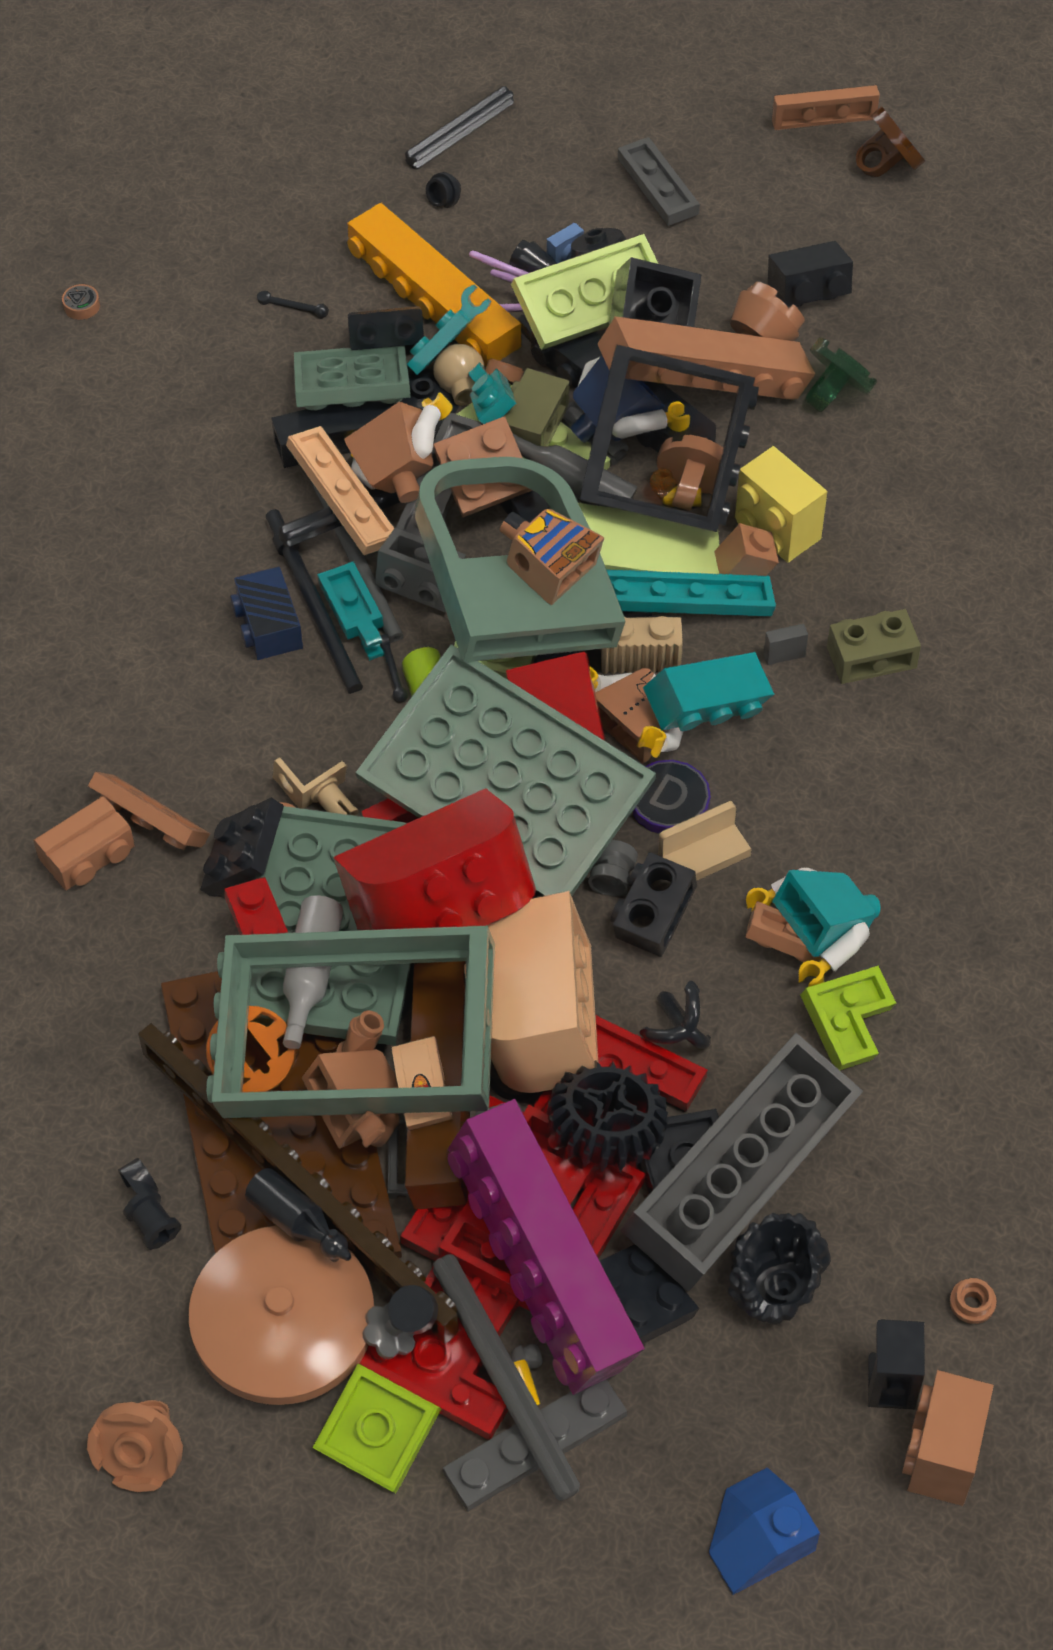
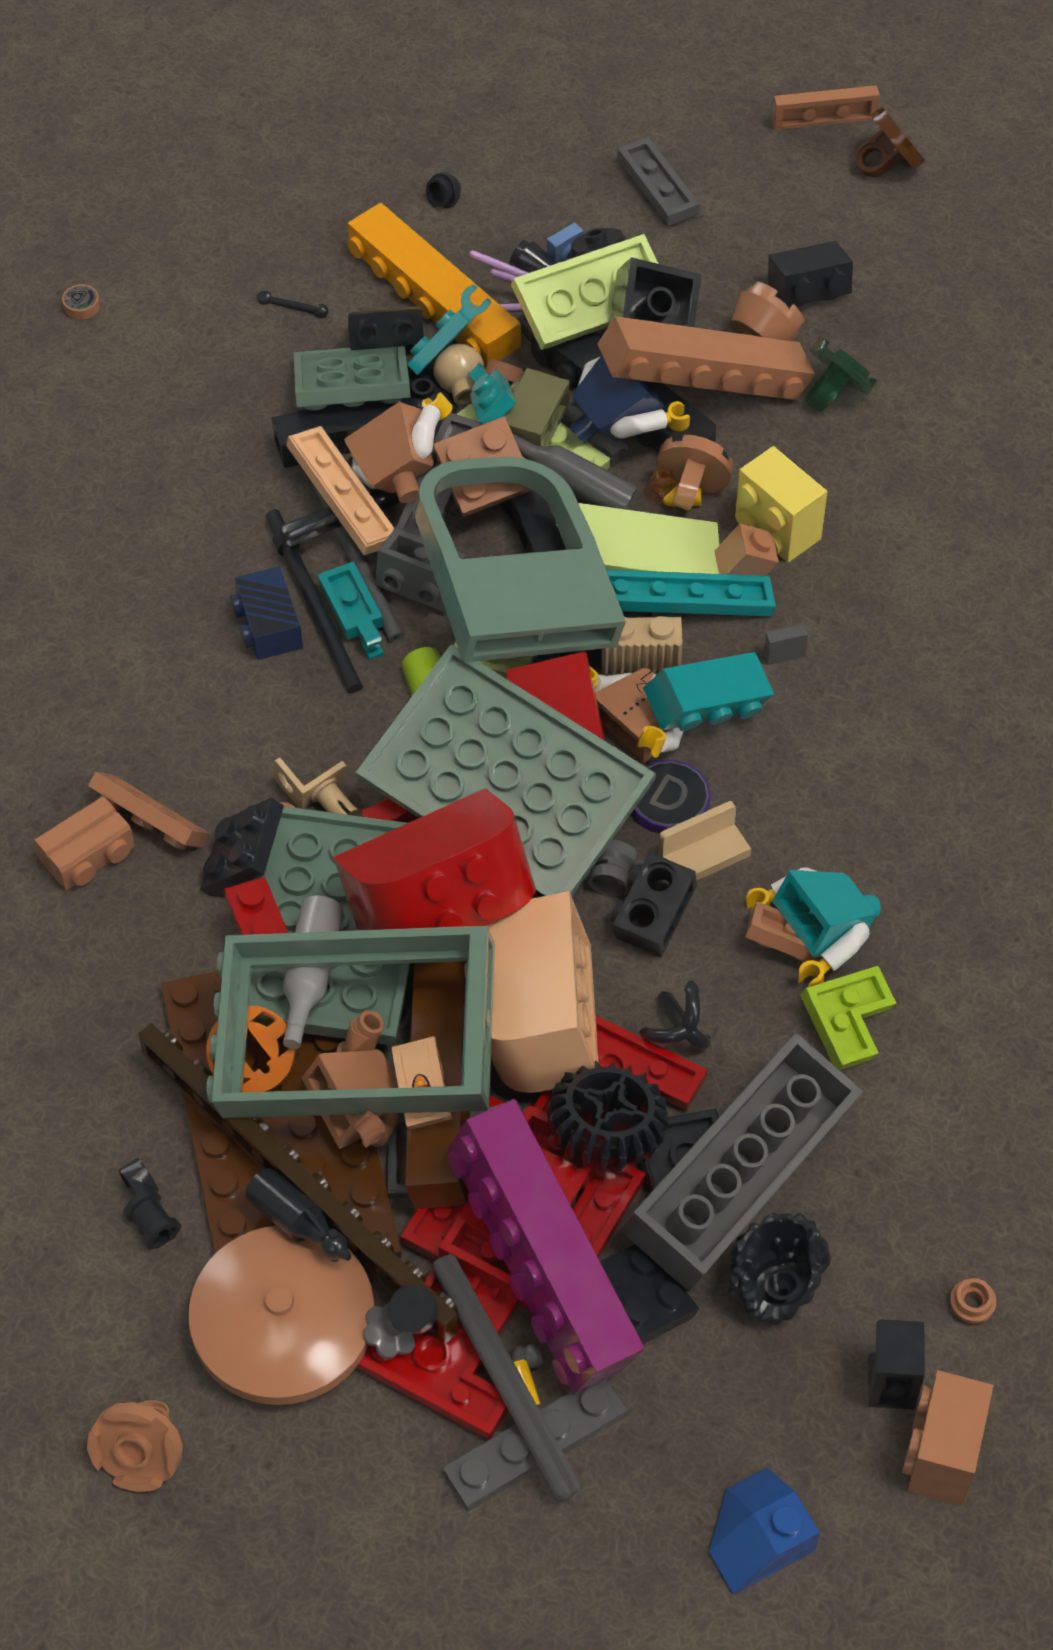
lime plate [313,1364,441,1494] -> none
black hinge [380,634,408,703] -> none
axle [405,86,514,169] -> none
nougat torso [500,509,604,605] -> none
black window [579,345,759,532] -> none
olive brick [827,609,921,684] -> none

